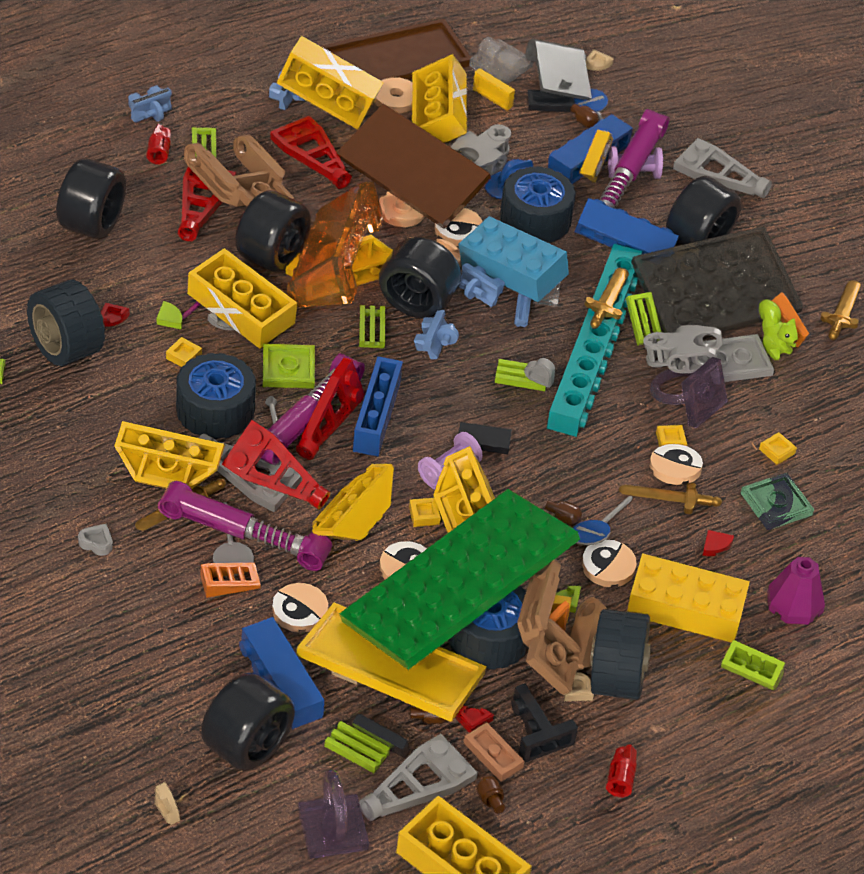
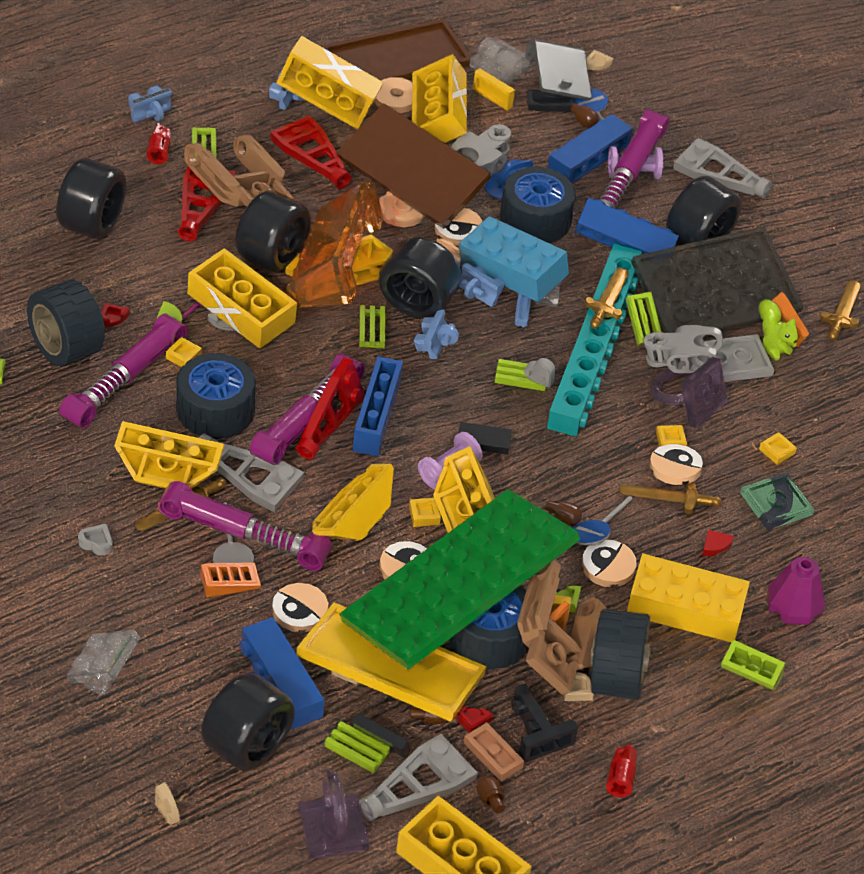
red plate [221,420,331,510] -> none
lime tile [263,344,315,389] -> none
light grey hinge [265,396,278,424] -> none
yellow slope [580,130,613,183] -> none
none -> magenta piece [59,313,188,429]
none -> clear plate [66,630,140,694]

